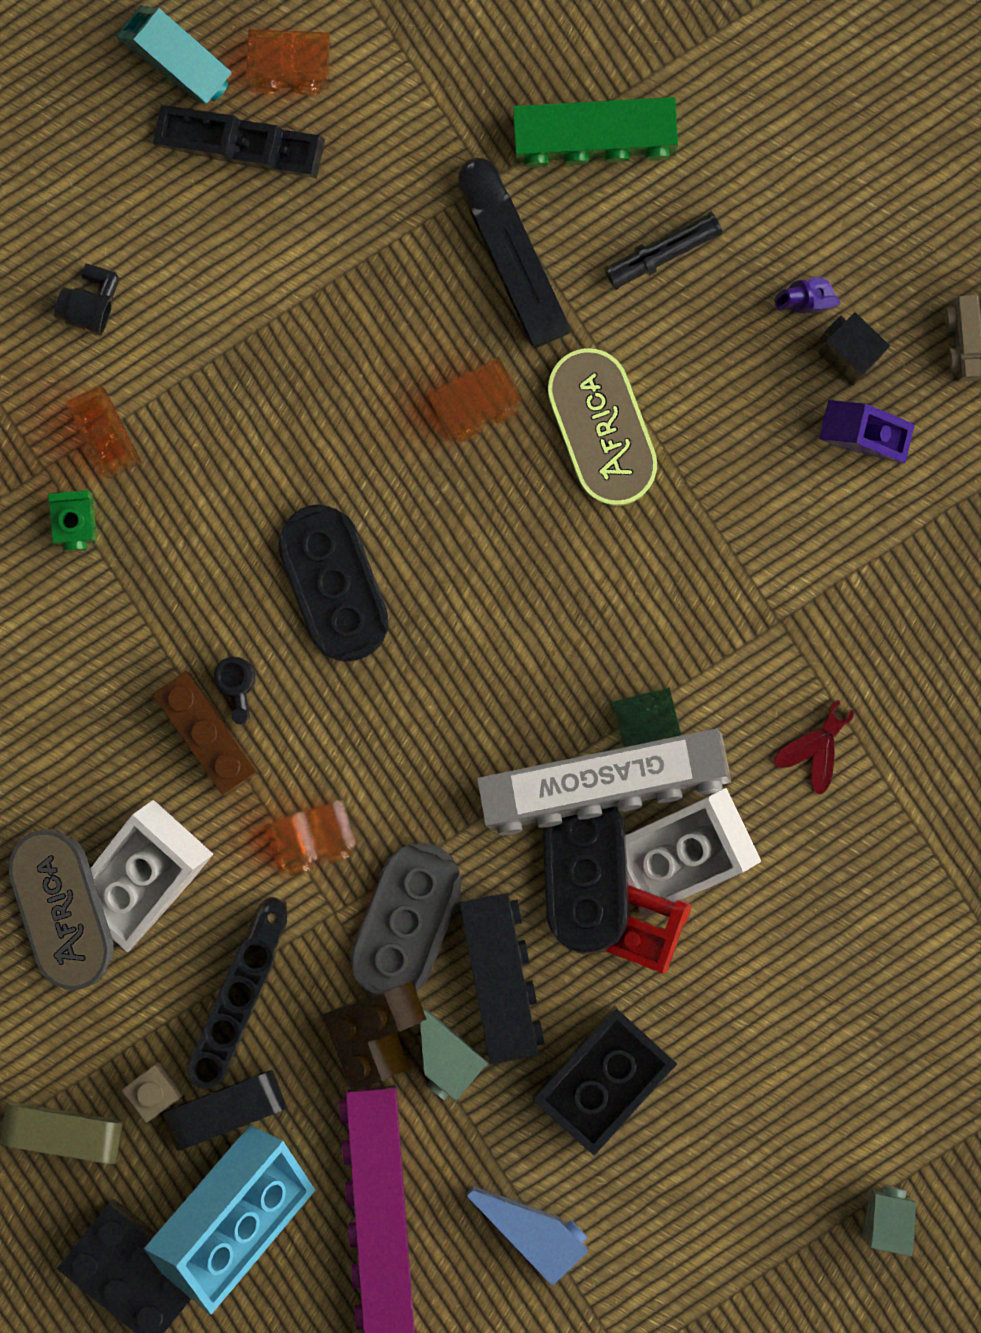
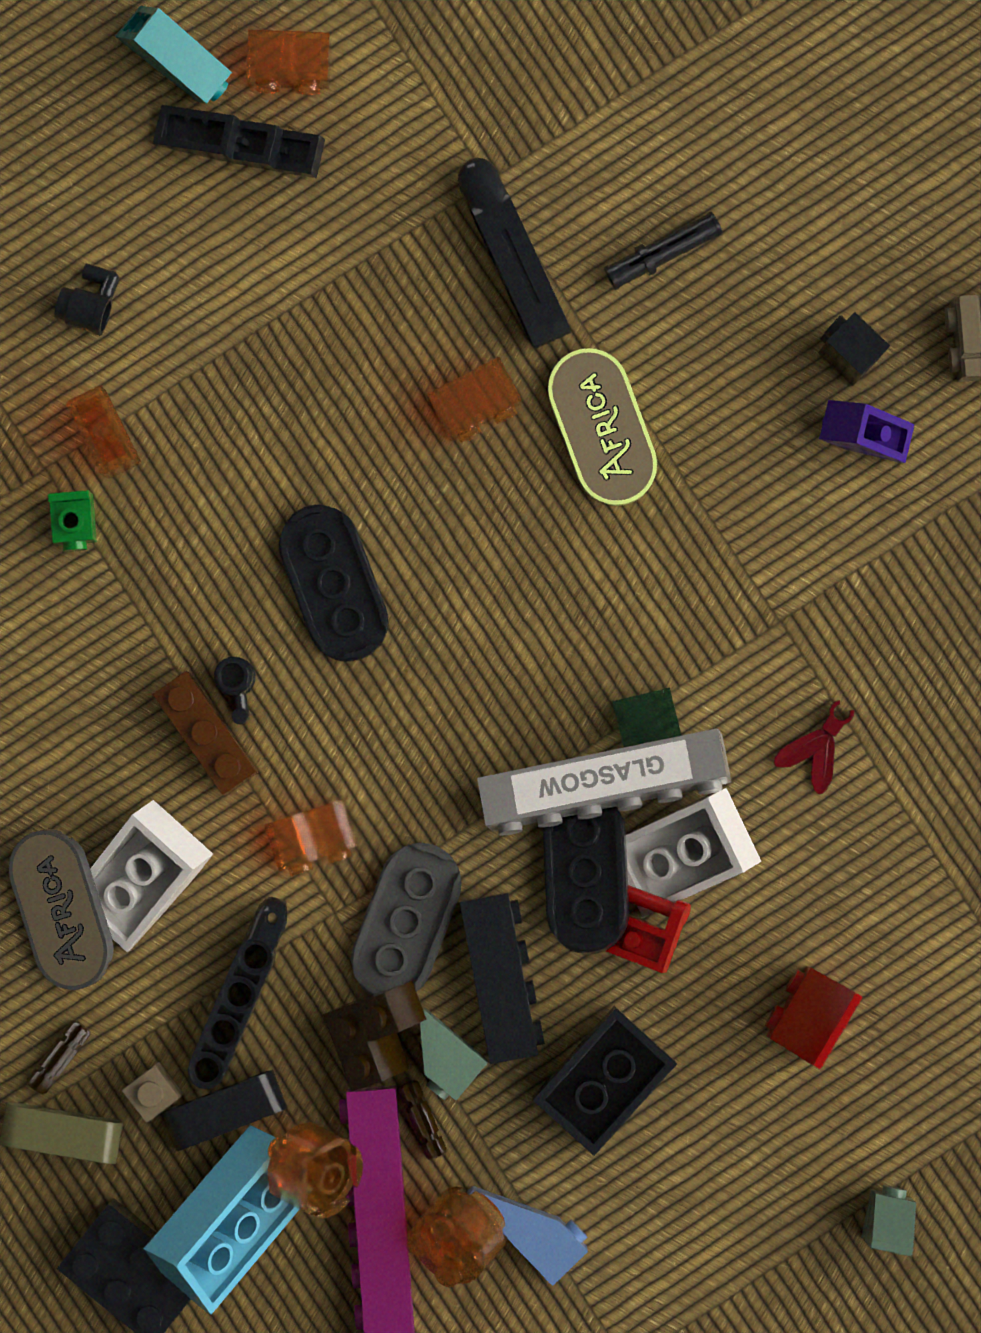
green brick [513,97,678,168] -> none
dark purple piece [775,277,841,314] -> none
none -> dark brown axle [26,1020,90,1094]
none -> clear orange brick [268,1122,363,1218]
none -> dark brown axle [398,1080,446,1160]
none -> clear orange brick [407,1187,507,1288]
none -> red slope [765,966,863,1070]

